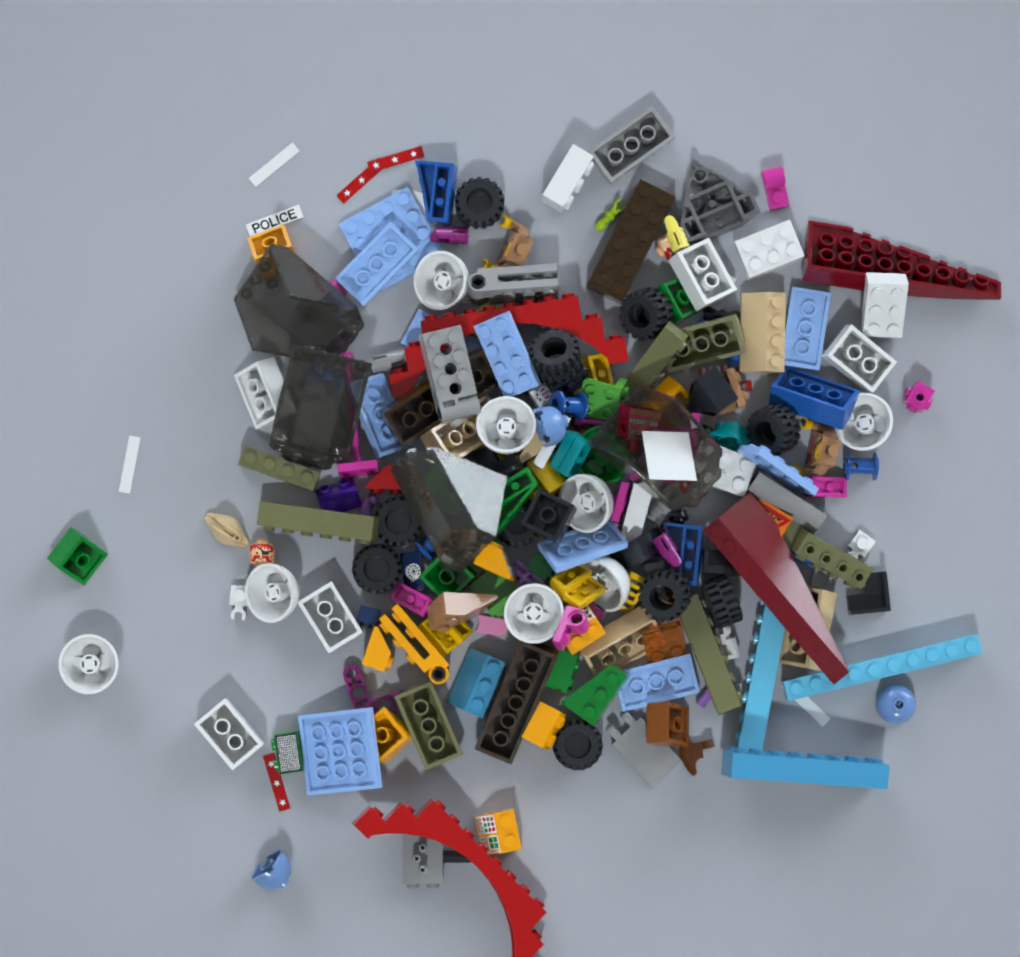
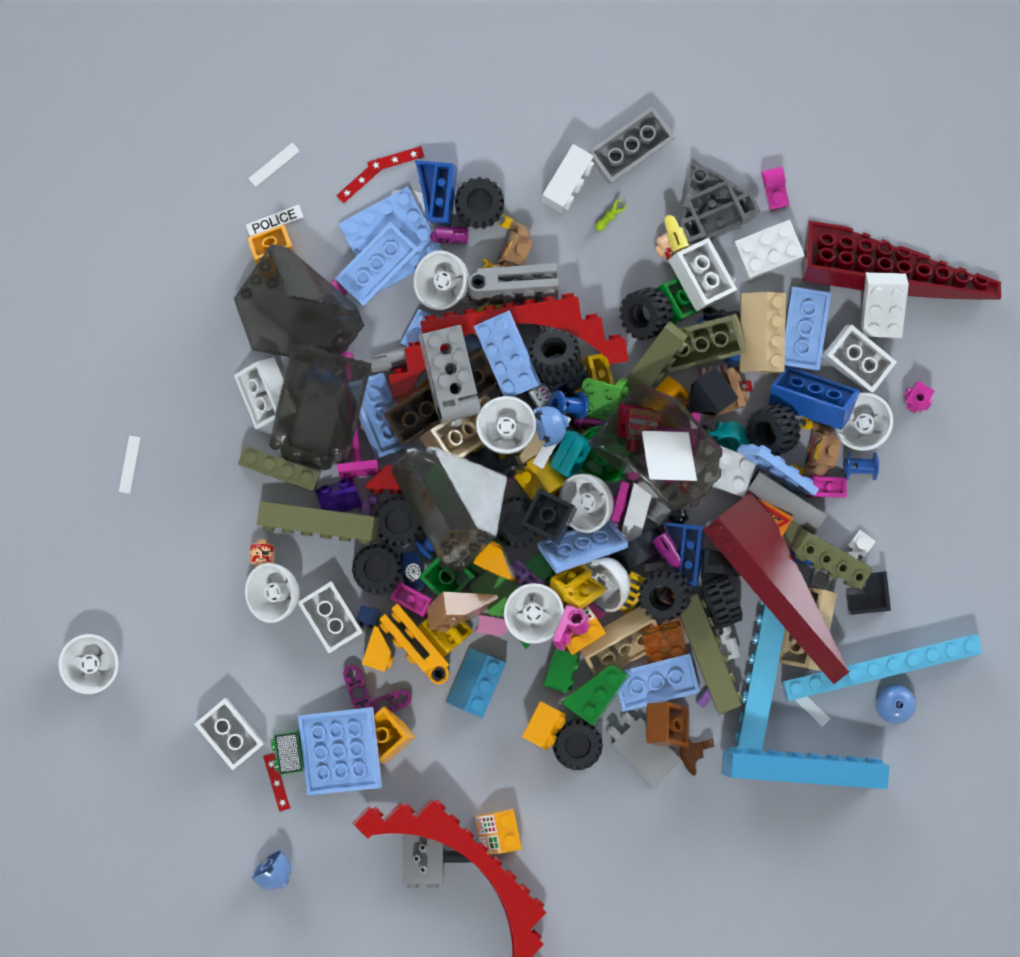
green slope [47,527,108,585] -> none
tan hat [204,513,250,548] -> none
white plate [229,585,248,620] -> none
olive brick [394,680,463,770] -> none
dark brown brick [475,640,559,765] -> none
green wedge [476,467,540,534] -> none
dark brown brick [586,179,676,305] -> none

